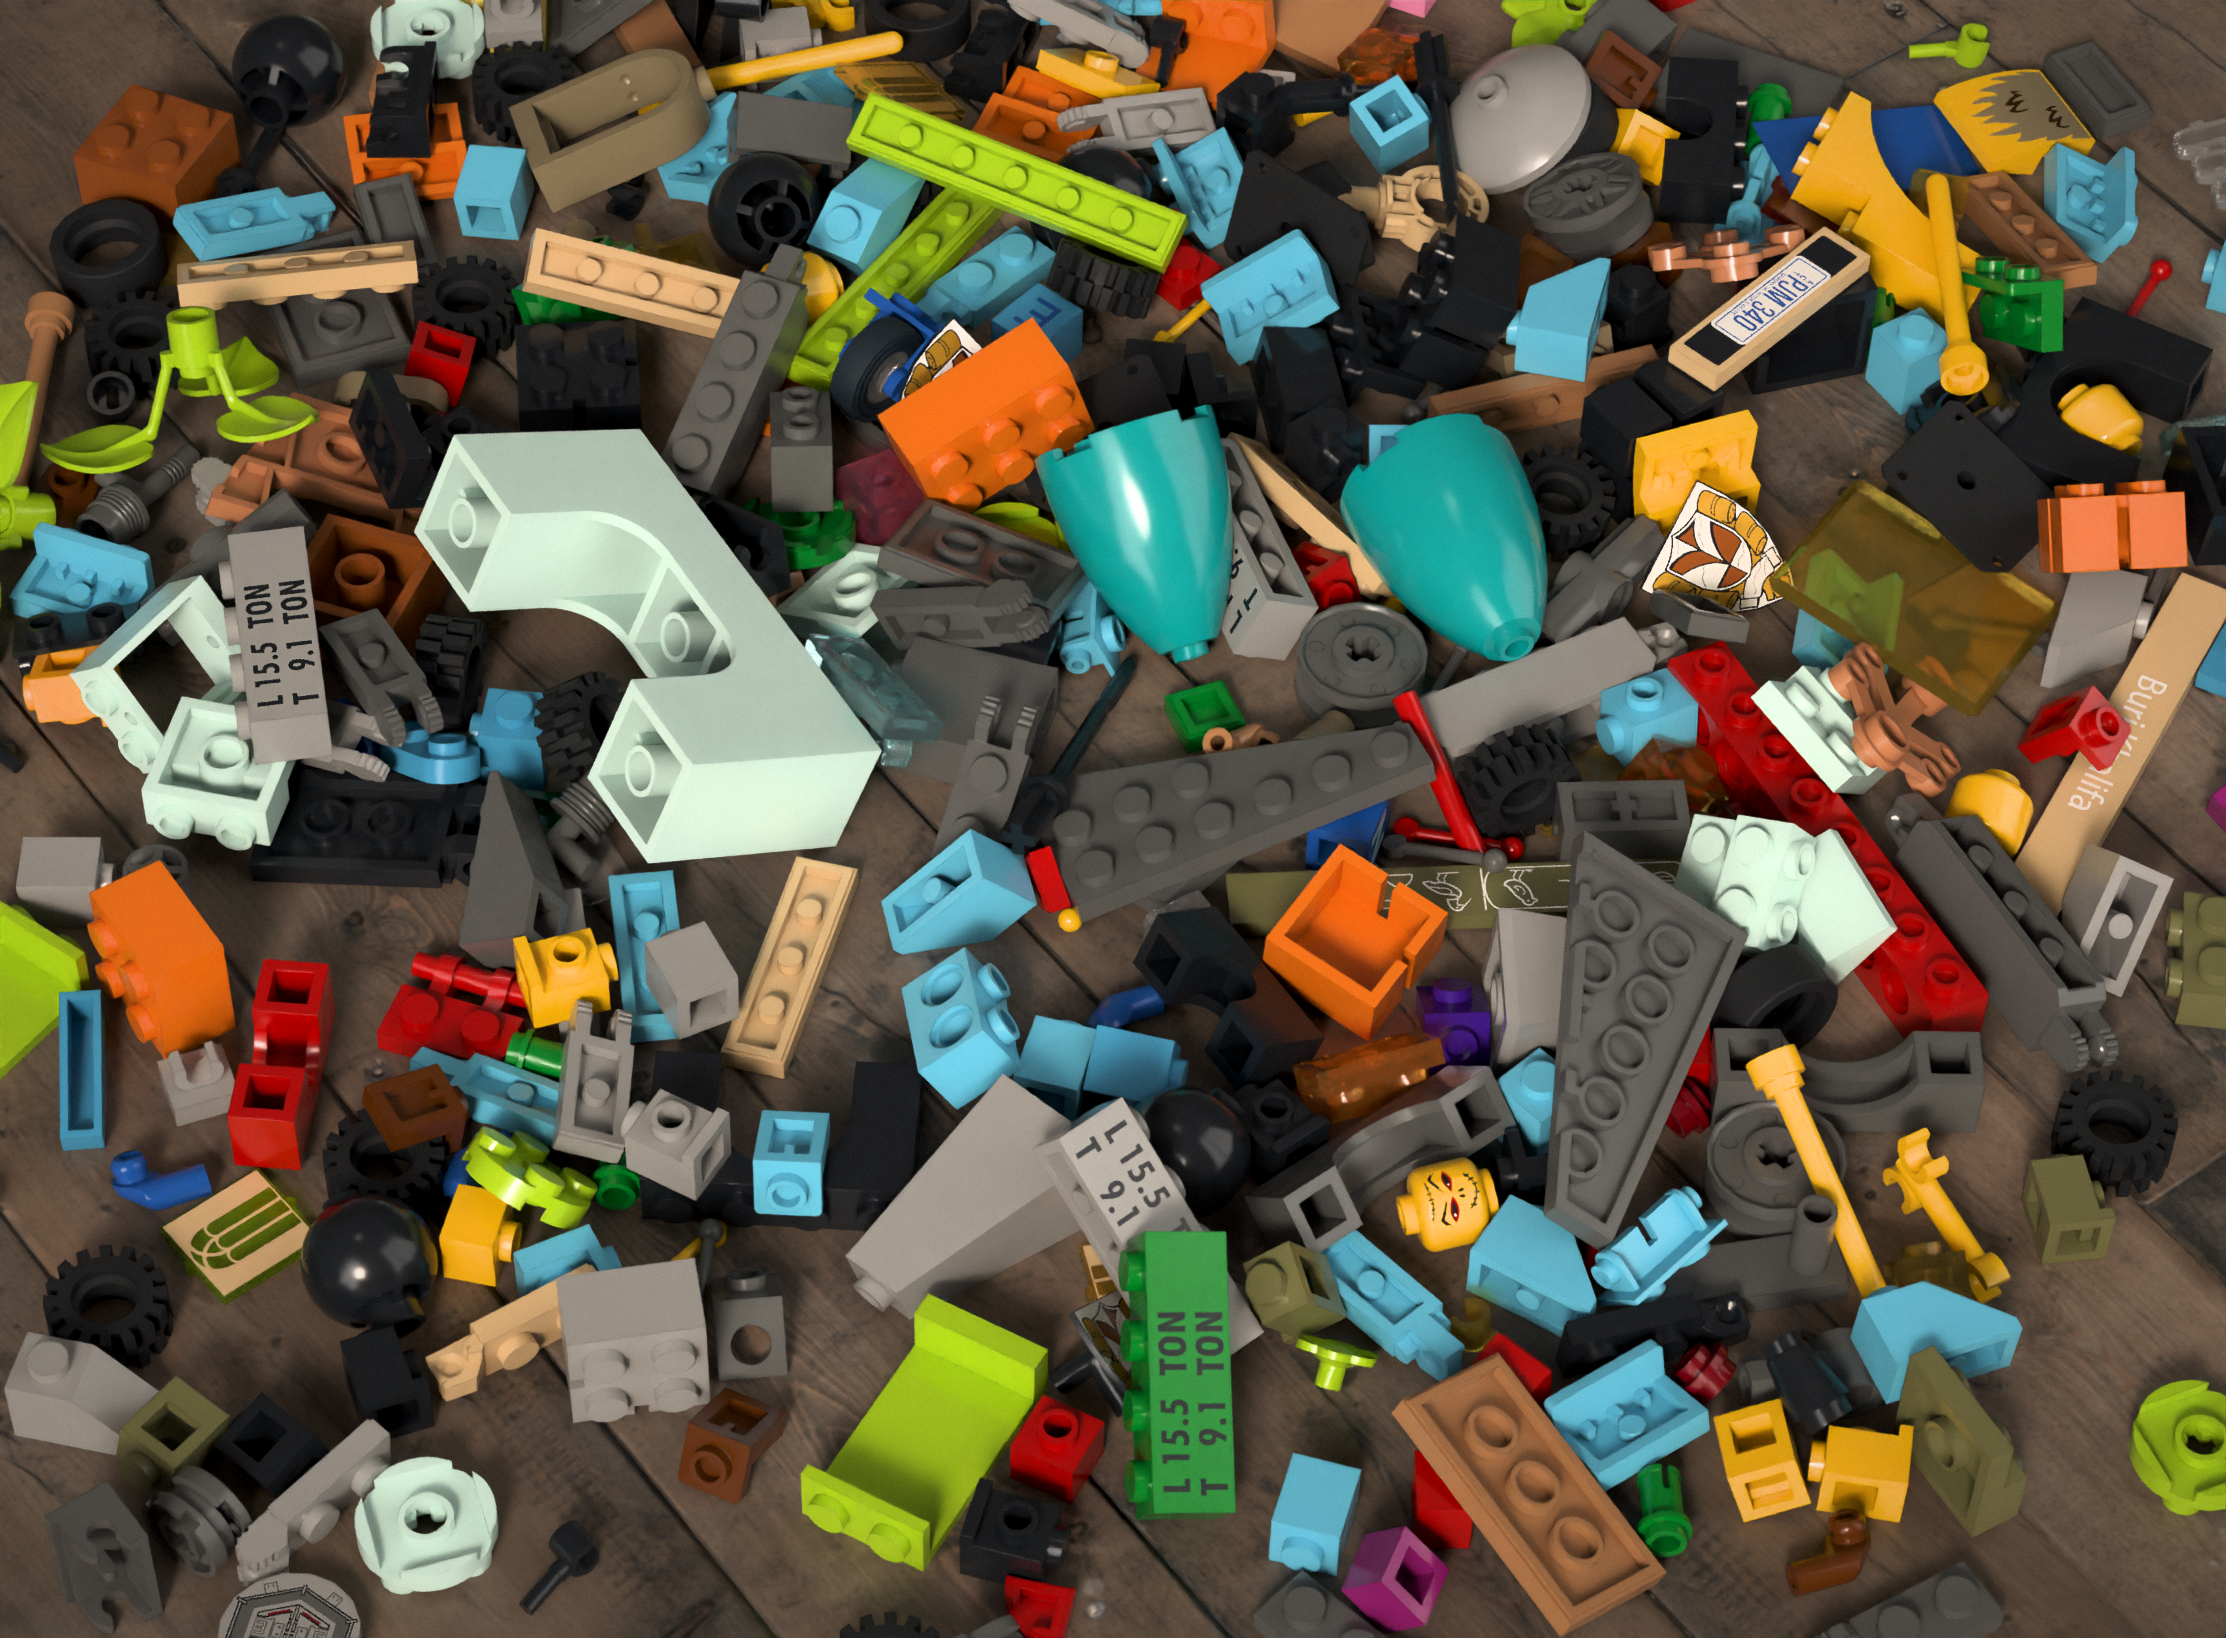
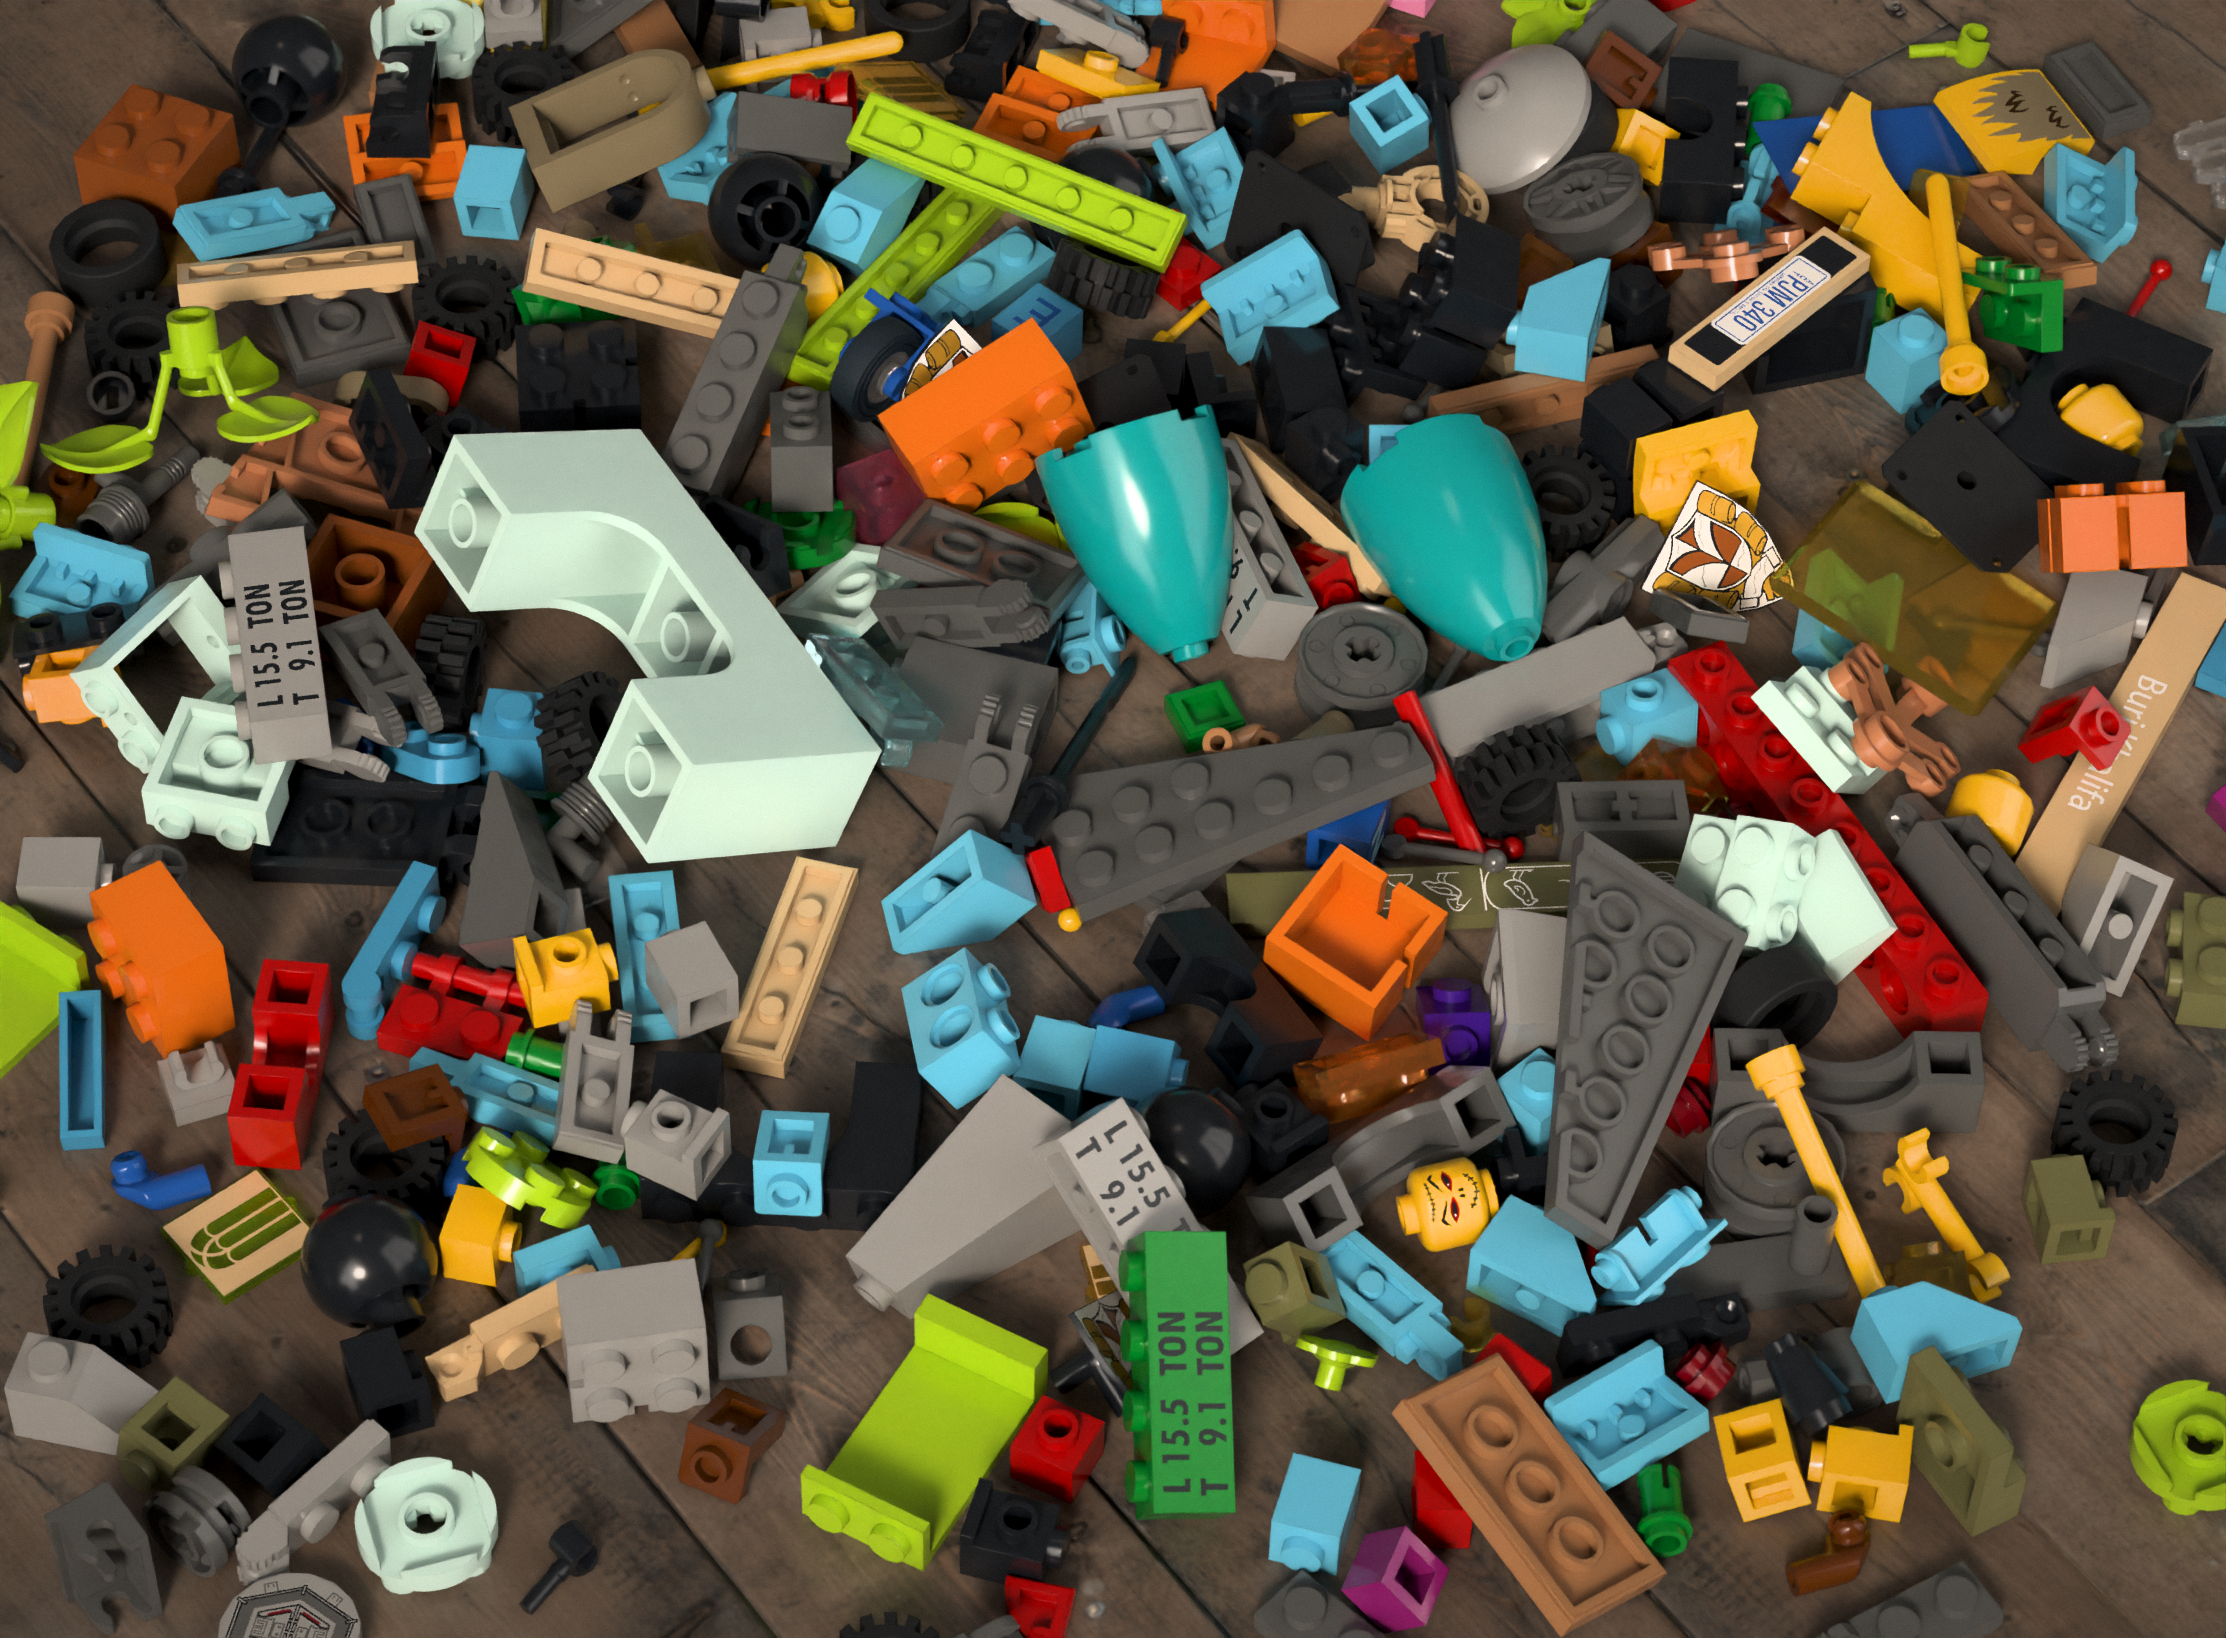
none -> dark azure plate [341,861,446,1041]
none -> red wheel [790,70,858,127]

